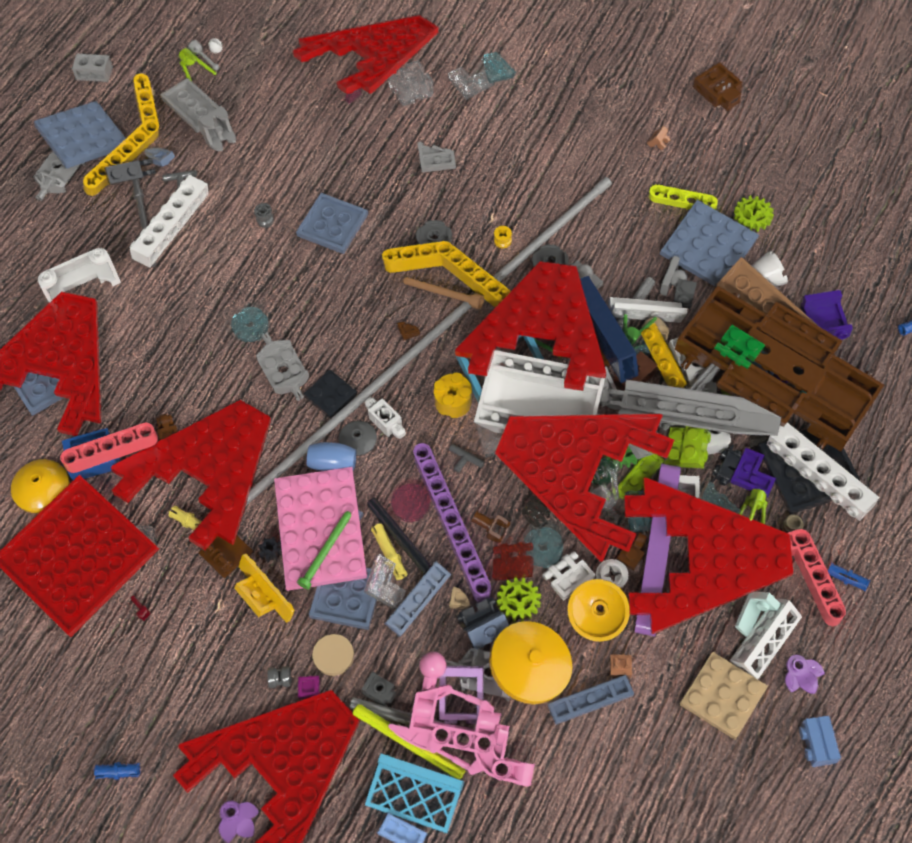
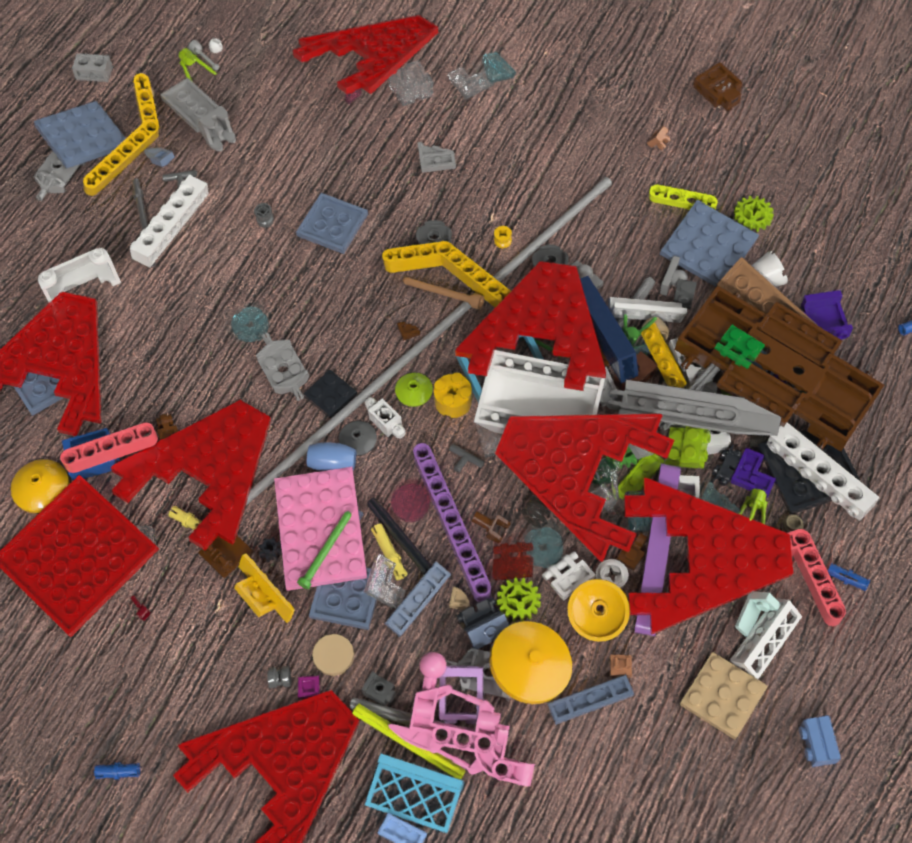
hinge [104,159,156,185] -> none
medium lavender plate [219,801,259,843] -> none
medium lavender plate [785,655,824,694] -> none
none -> lime dish [395,373,433,407]

